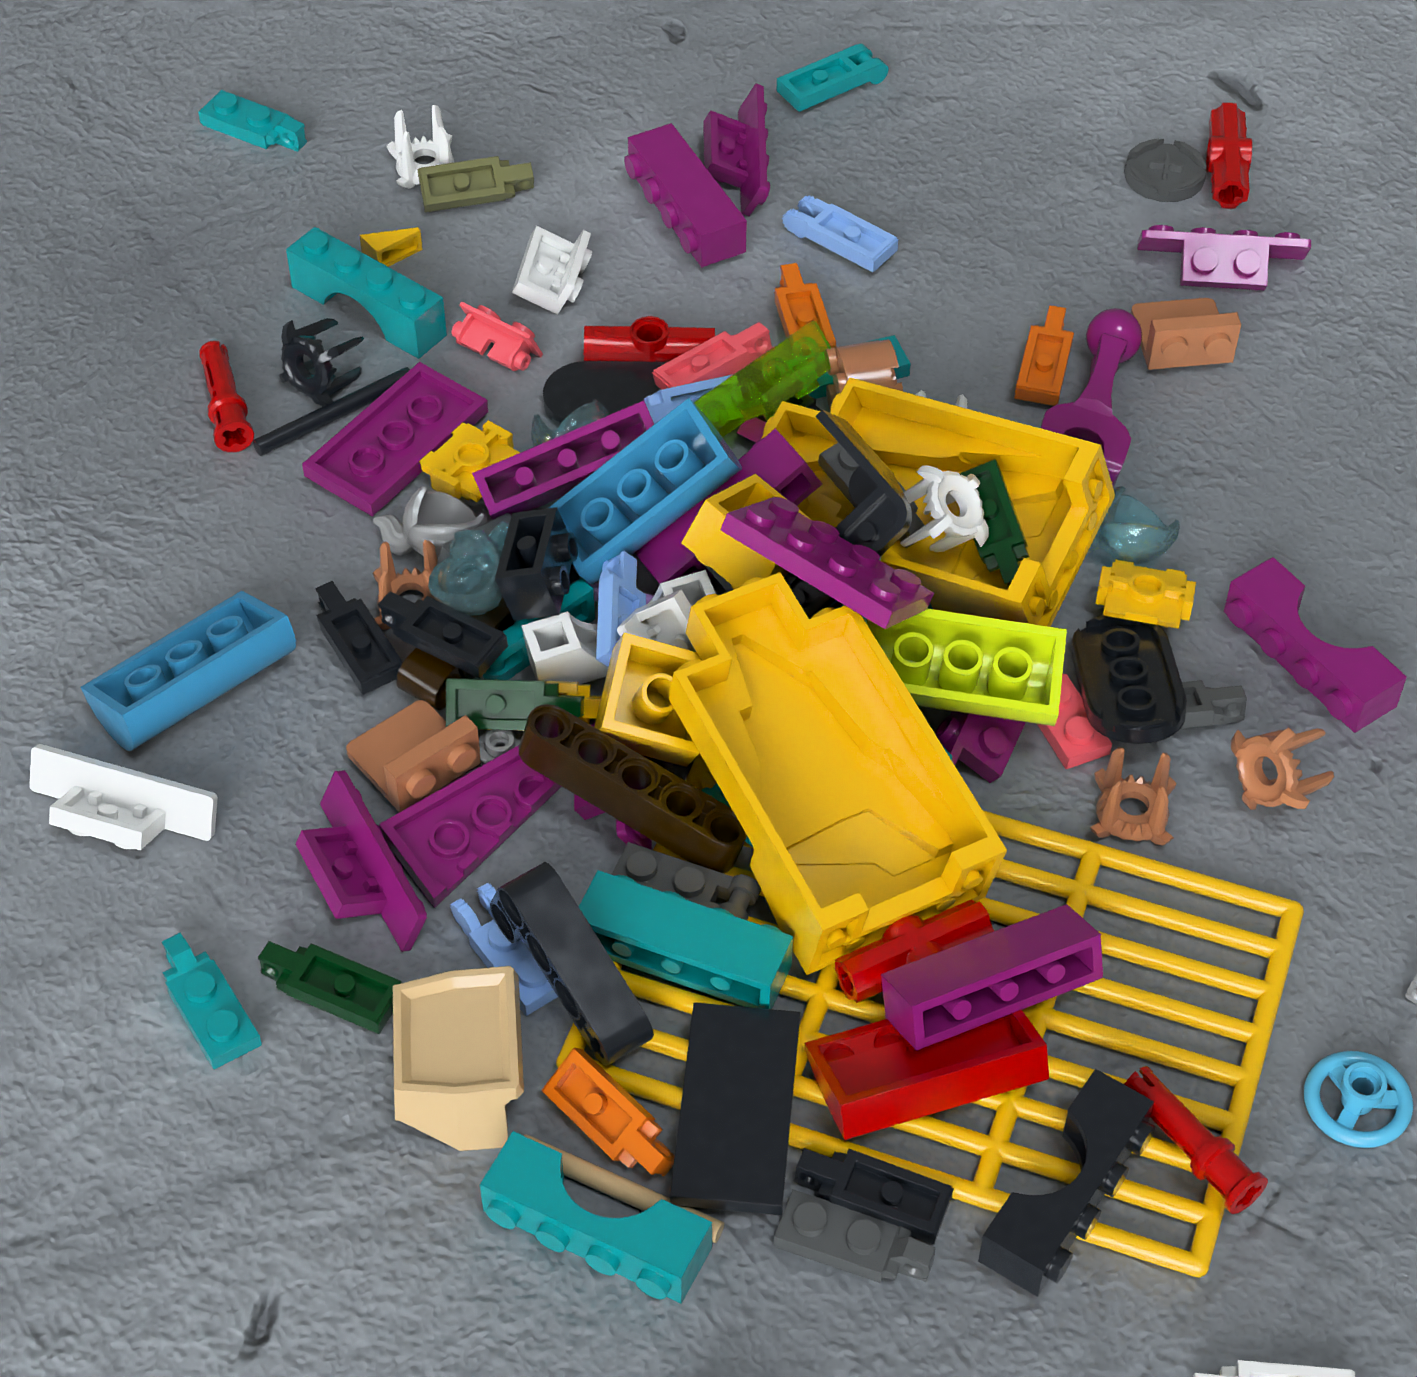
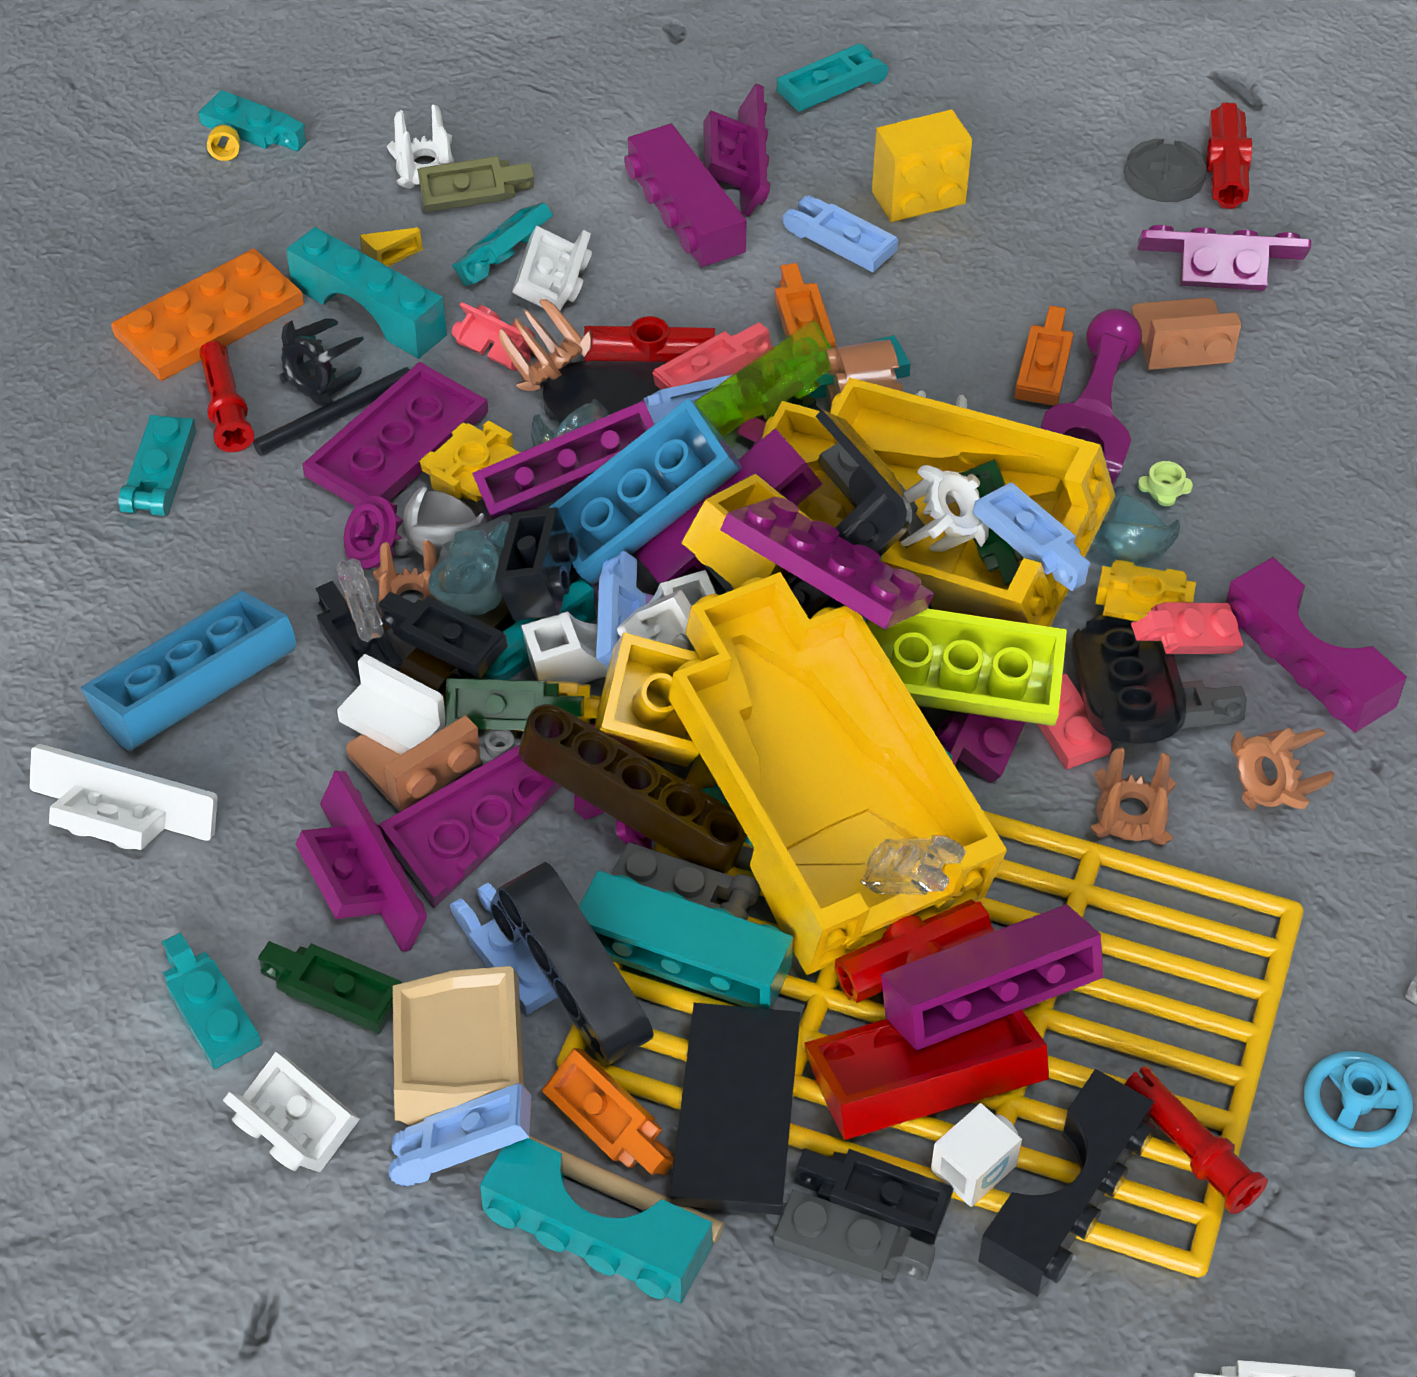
none -> orange plate [111,248,304,381]
none -> teal plate [119,415,196,516]
none -> yellow hinge [207,124,240,161]
none -> white bracket [223,1052,360,1172]
none -> clear axle [336,558,384,641]
none -> white panel [337,654,446,755]
none -> magenta gear [344,496,403,571]
none -> light blue hinge [389,1083,531,1187]
none -> teal hinge [452,202,553,286]
none -> nougat piece [499,299,592,391]
none -> clear hinge [860,835,966,895]
none -> yellow brick [872,109,972,222]
none -> white brick [931,1103,1022,1207]
none -> light blue hinge [973,482,1091,591]
none -> coral hinge [1131,602,1244,654]
none -> yellowish green plate [1138,461,1193,506]

